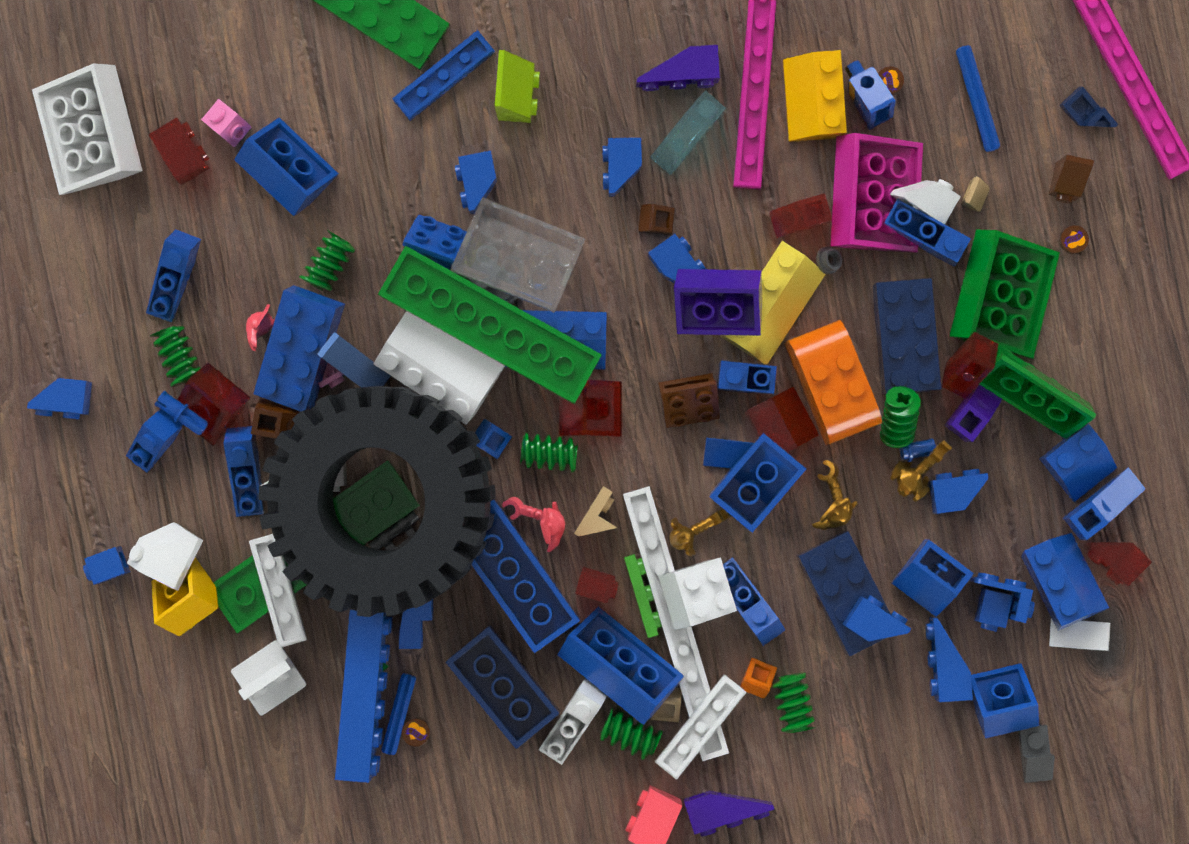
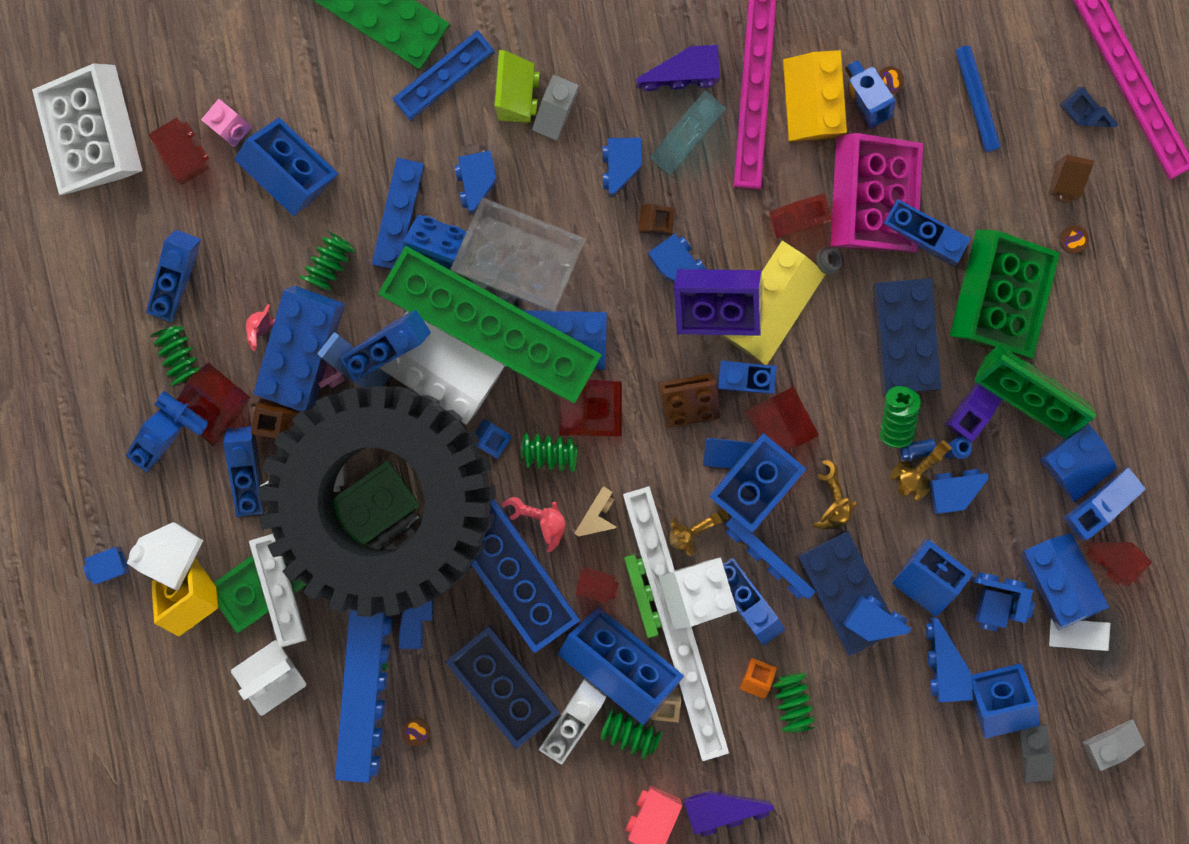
blue slope [27,378,92,419] -> none
blue axle [381,673,416,755] -> none
white tile [655,674,746,780] -> none
orange brick [784,320,882,445] -> none
white slope [890,179,961,224] -> none
clear red brick [941,332,998,399] -> none
tan slope [961,176,989,212] -> none
none -> blue slope [339,309,431,381]
none -> blue plate [372,157,424,270]
none -> light grey slope [532,74,579,141]
none -> blue plate [724,516,816,600]
none -> blue pin [944,437,972,459]
none -> light grey slope [1082,719,1145,771]

